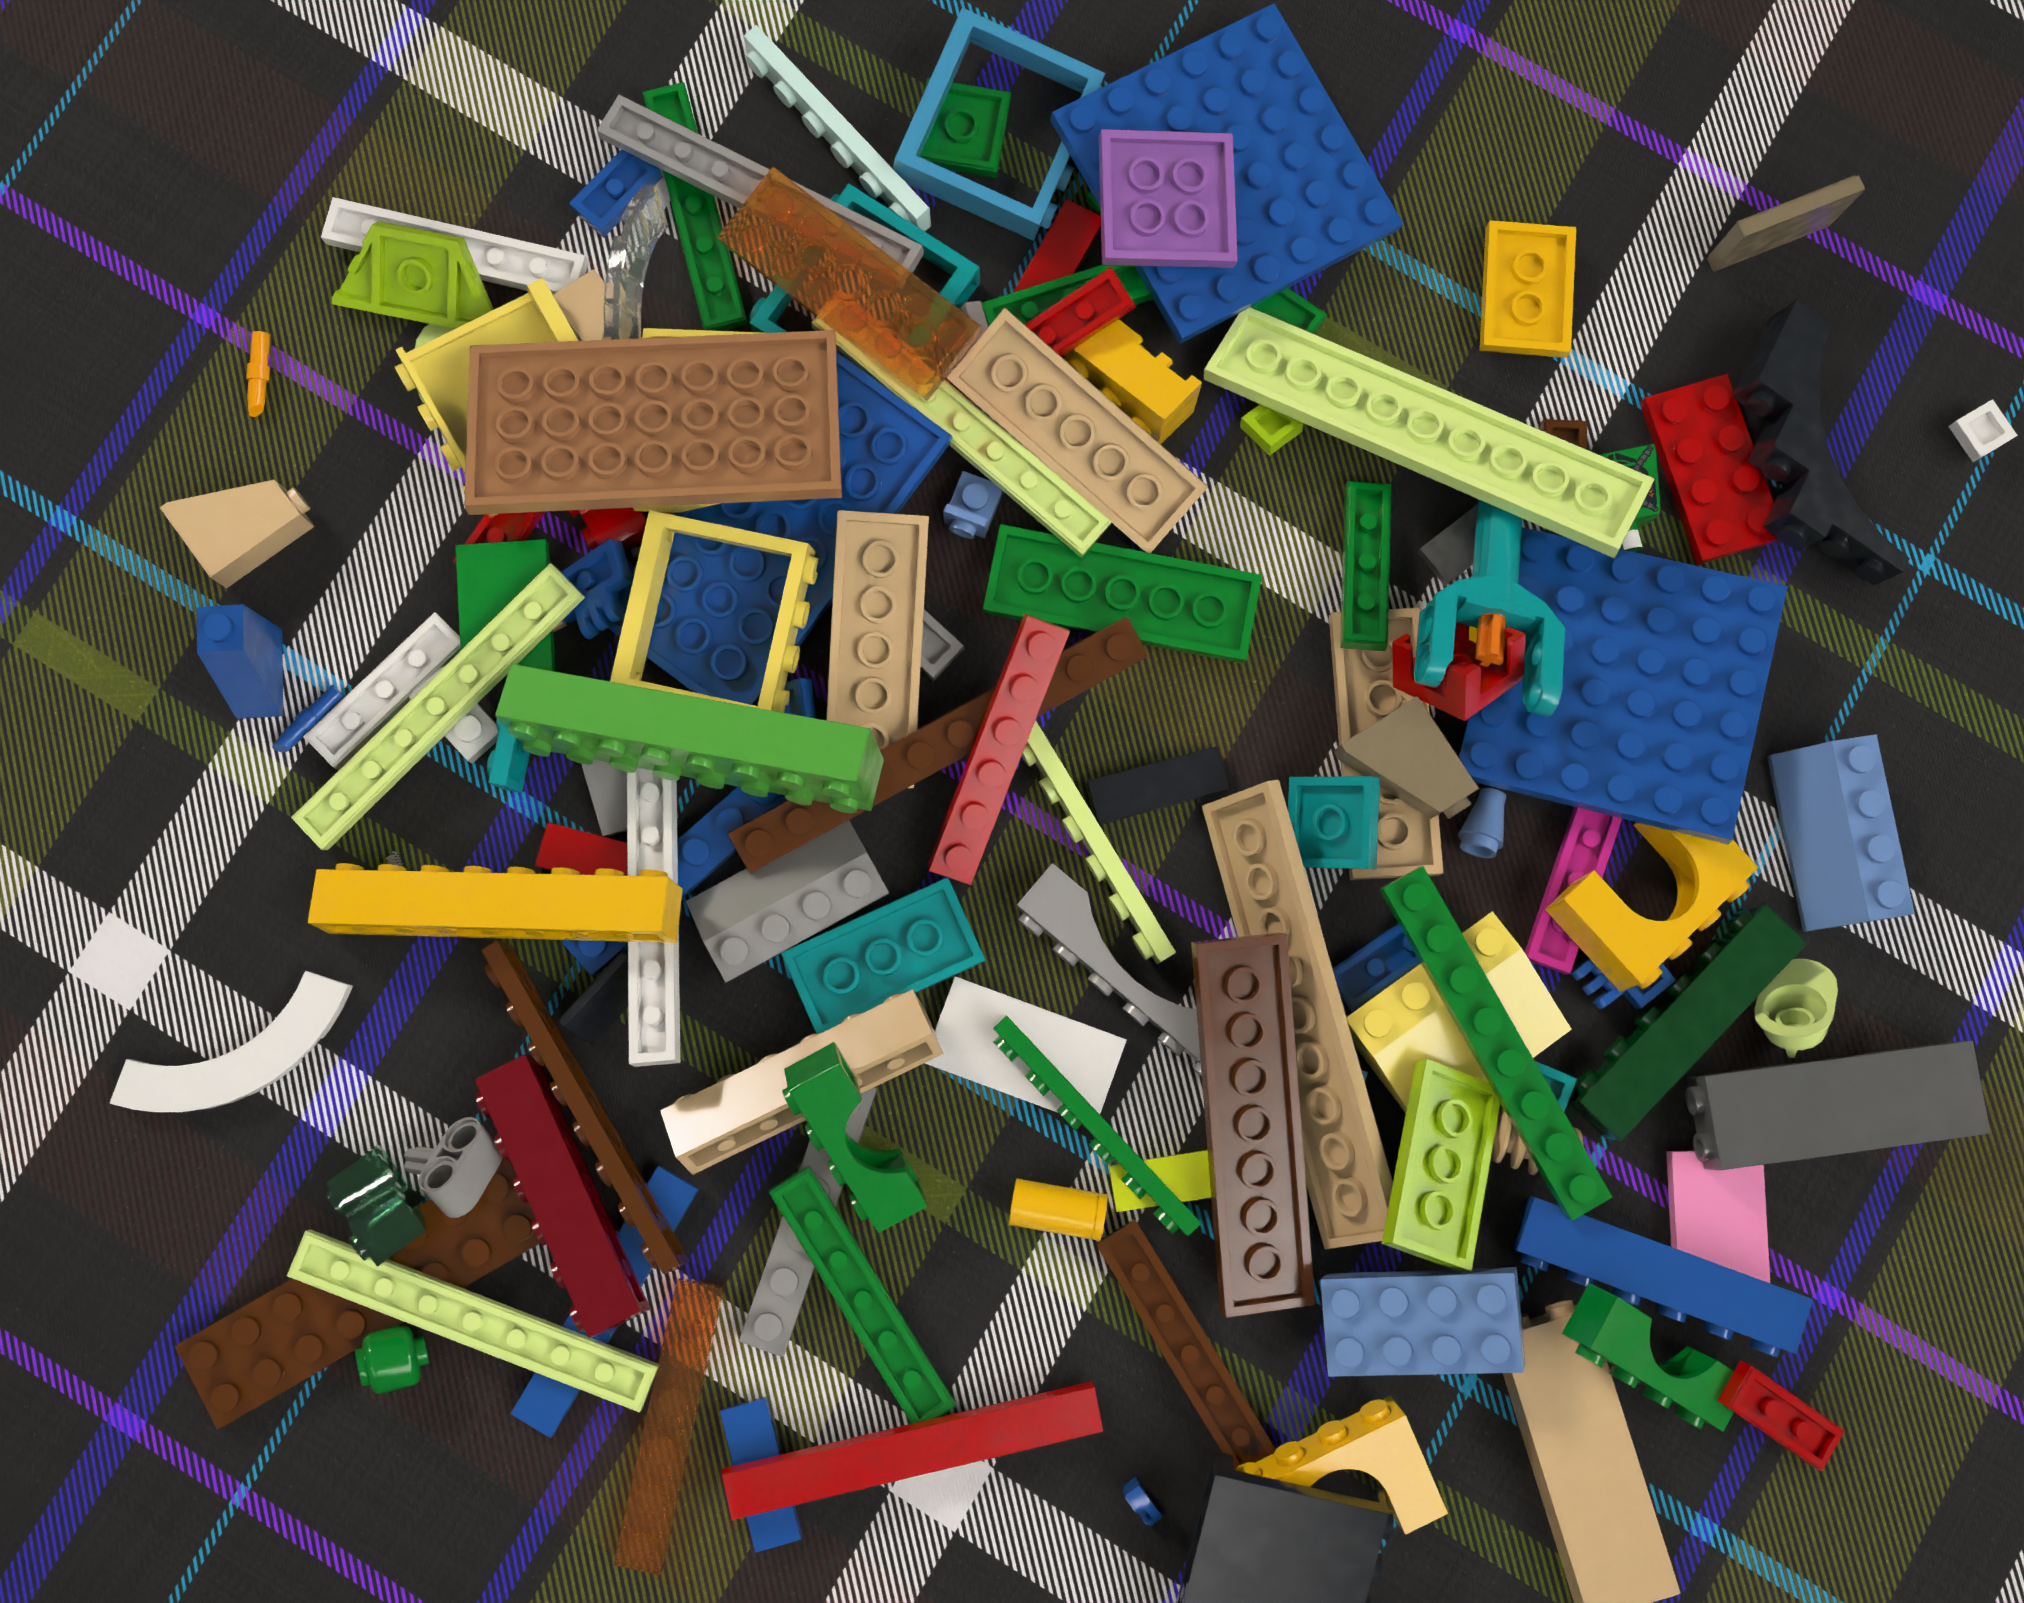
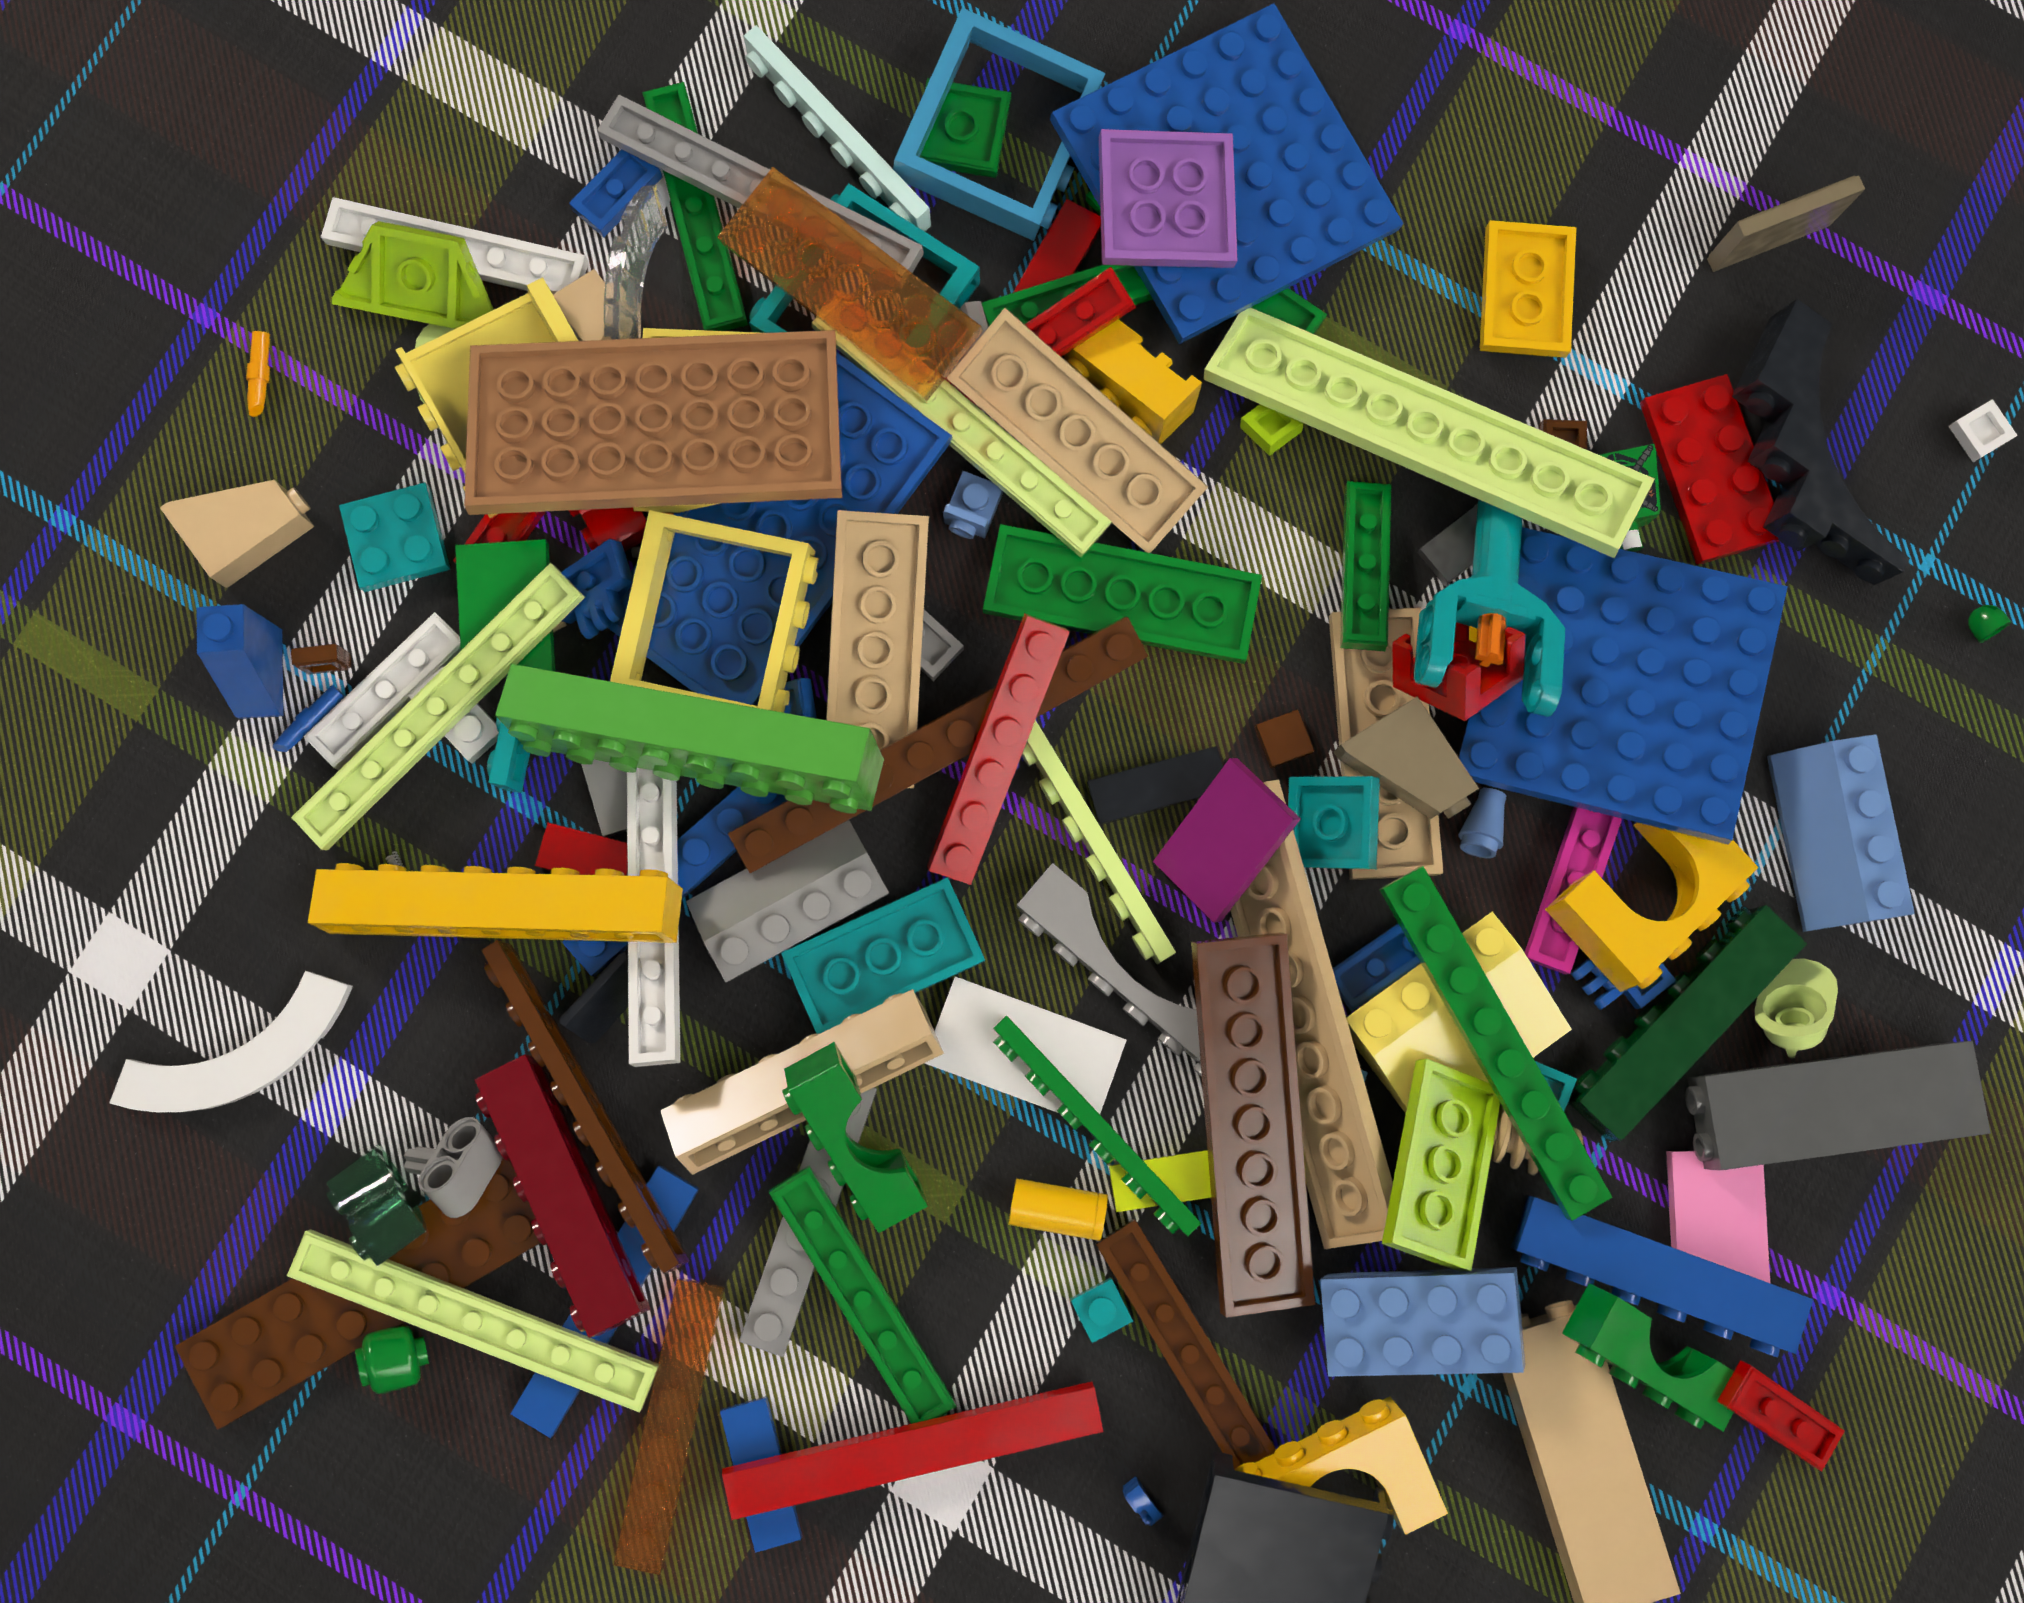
none -> reddish brown tile [291,644,351,675]
none -> teal plate [339,482,451,593]
none -> teal plate [1070,1277,1133,1343]
none -> magenta tile [1153,758,1301,923]
none -> reddish brown tile [1254,710,1314,769]
none -> green hinge [1968,605,2012,643]

